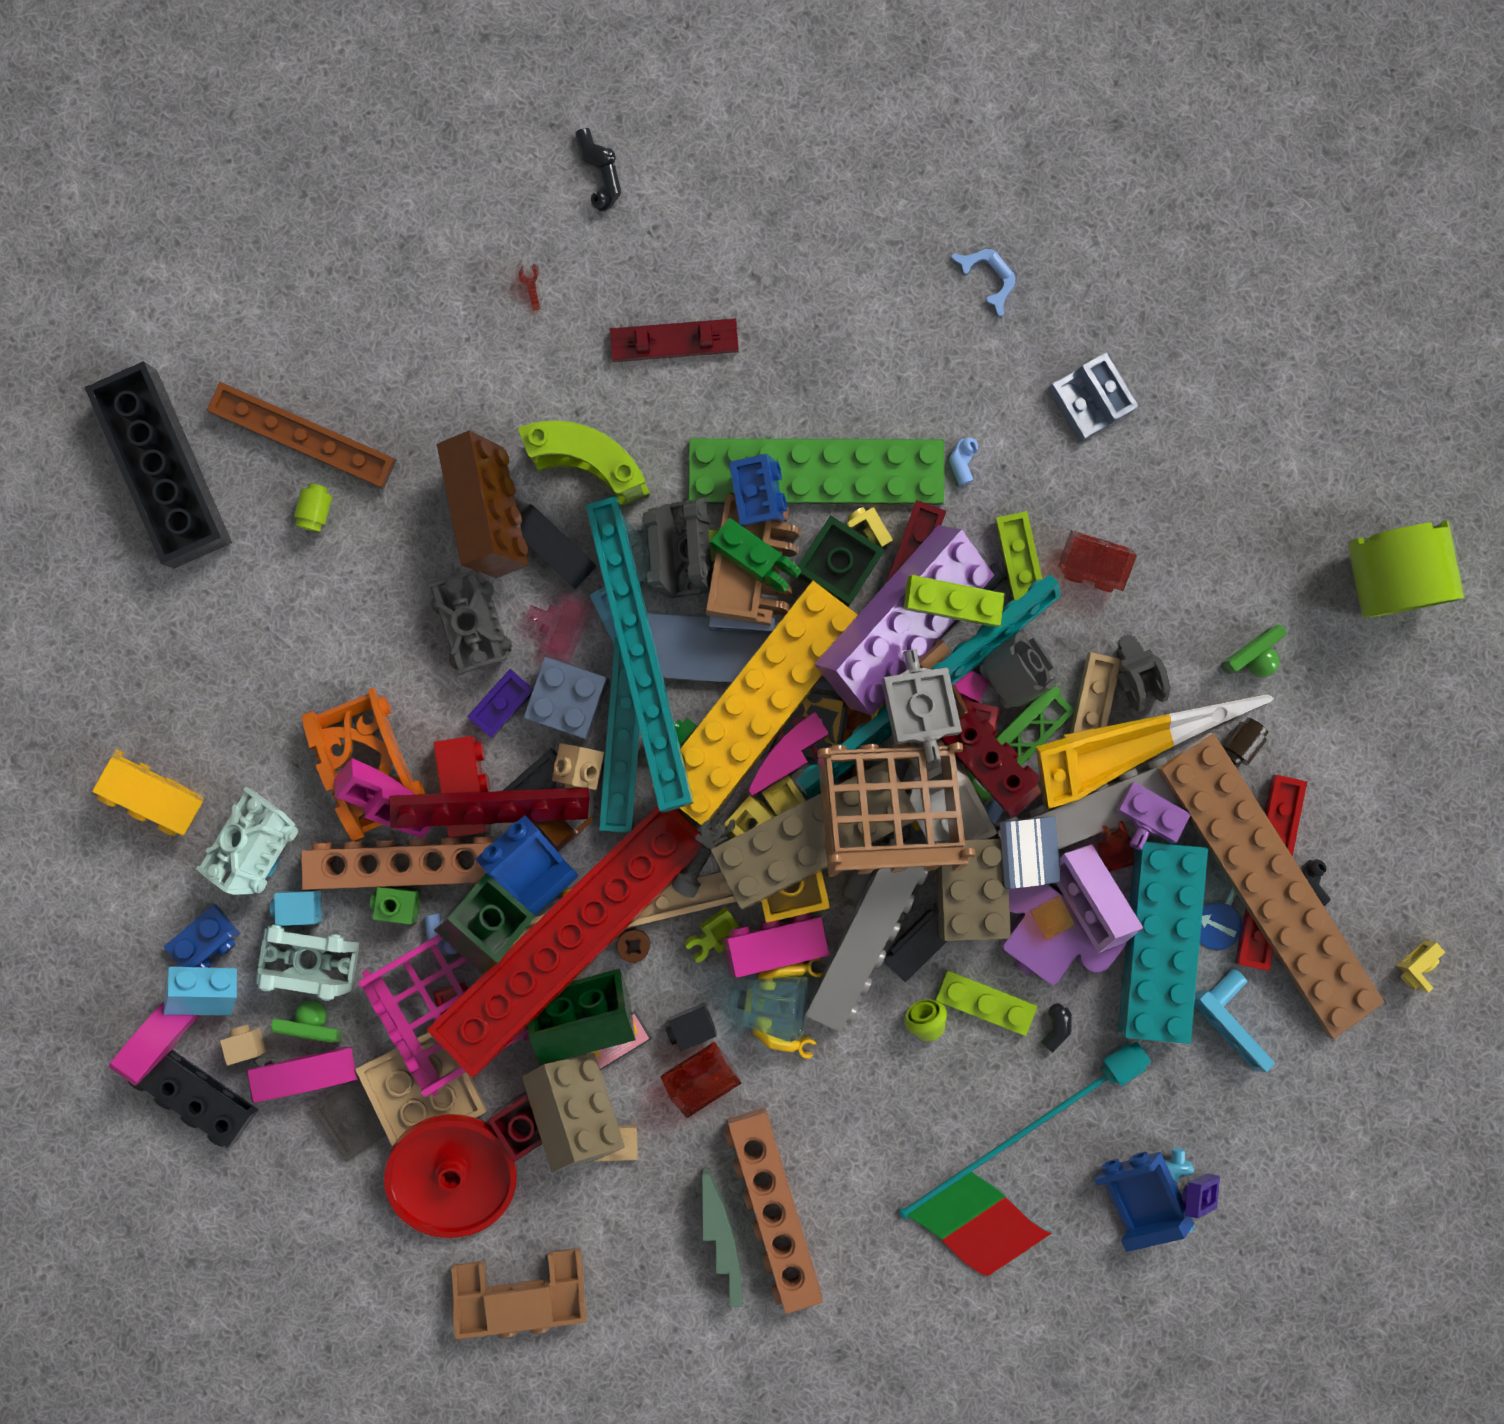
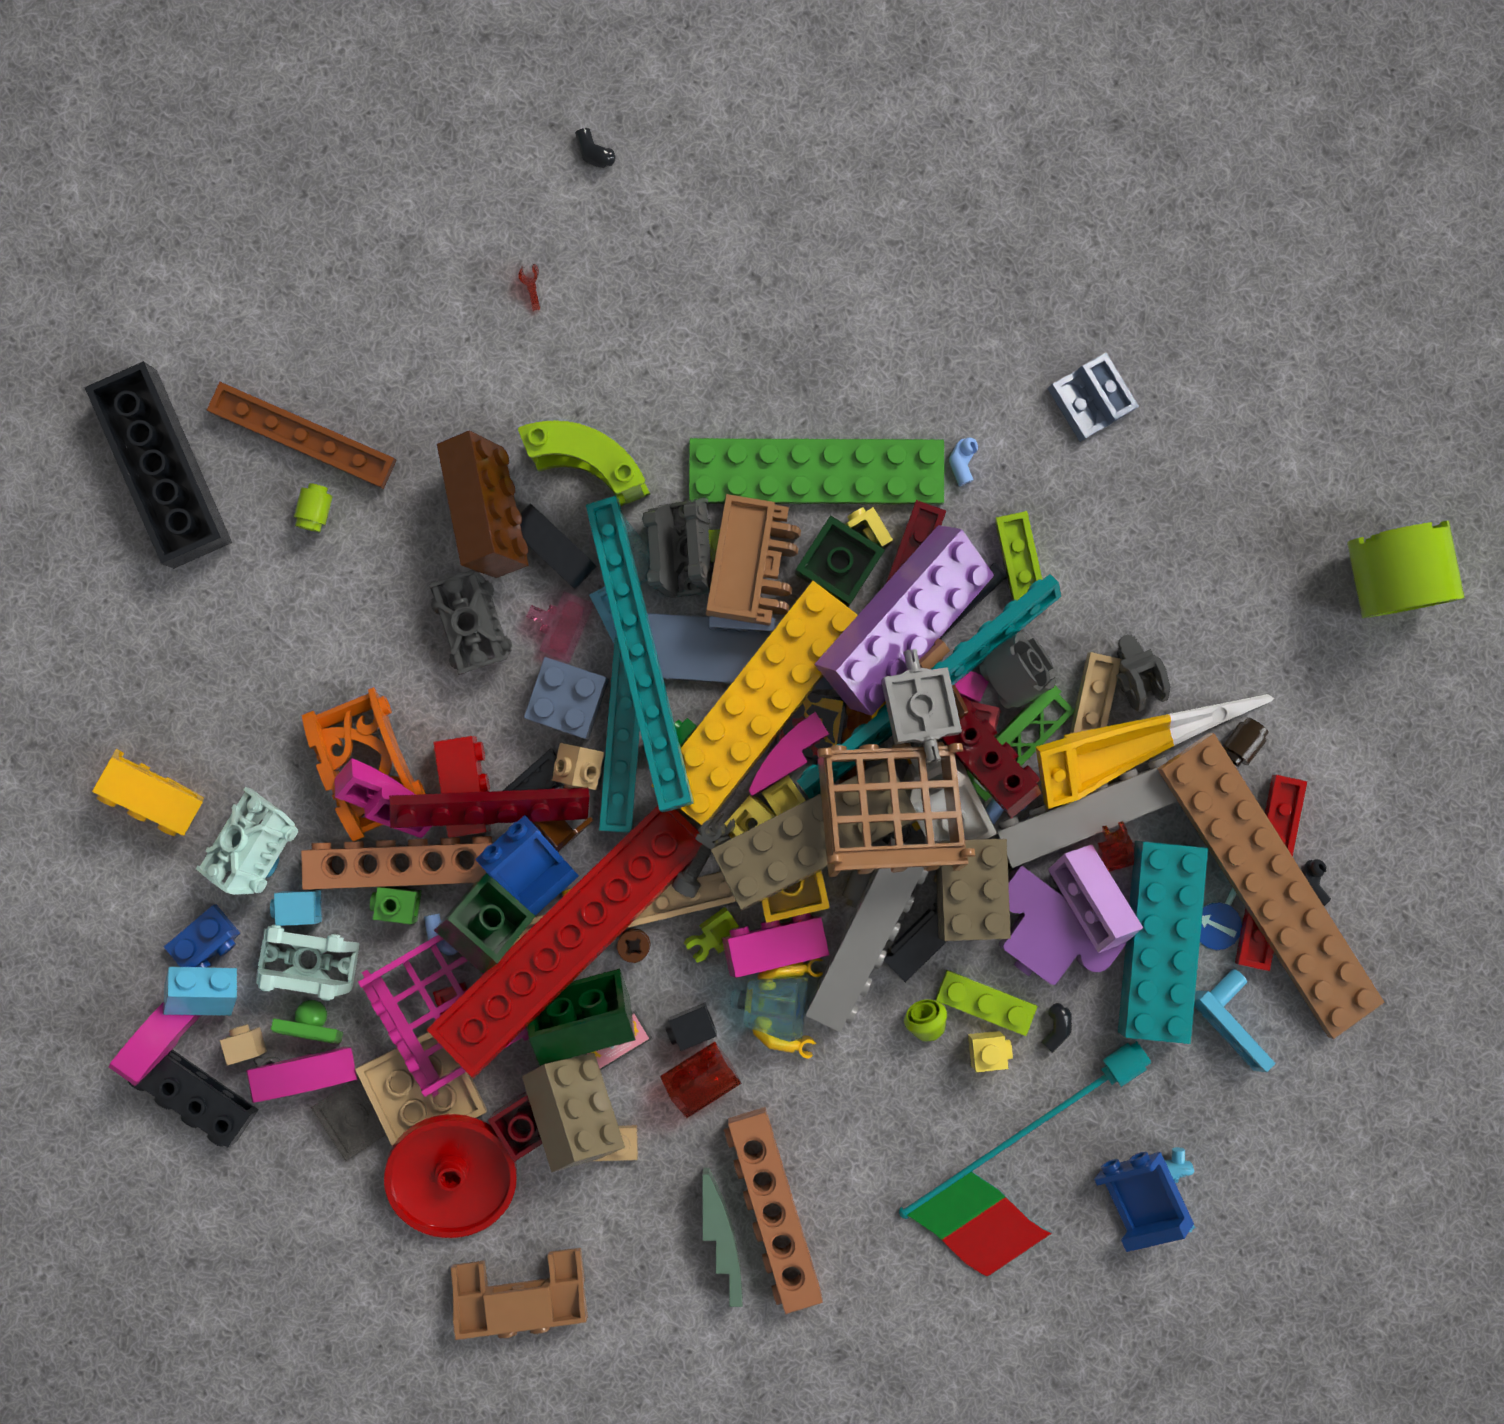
dark purple plate [467,669,533,738] -> none
black arm [591,164,621,211] -> none
dark red hinge [610,318,739,362] -> none
green hinge [710,518,801,593] -> none
blue bracket [729,454,788,527] -> none
lime plate [903,575,1005,627] -> none
light blue helmet [951,249,1015,317] -> none
slope [1000,816,1060,889] -> none
clear yellow plate [1029,895,1075,940] -> none
clear red brick [1058,530,1137,592] -> none
medium lavender plate [1116,782,1190,850] -> none
dark purple plate [1182,1174,1220,1218] -> none
bright green tile [1222,625,1288,678] -> none
light yellow bracket [1397,940,1446,993] -> none
none -> light yellow brick [968,1031,1013,1072]

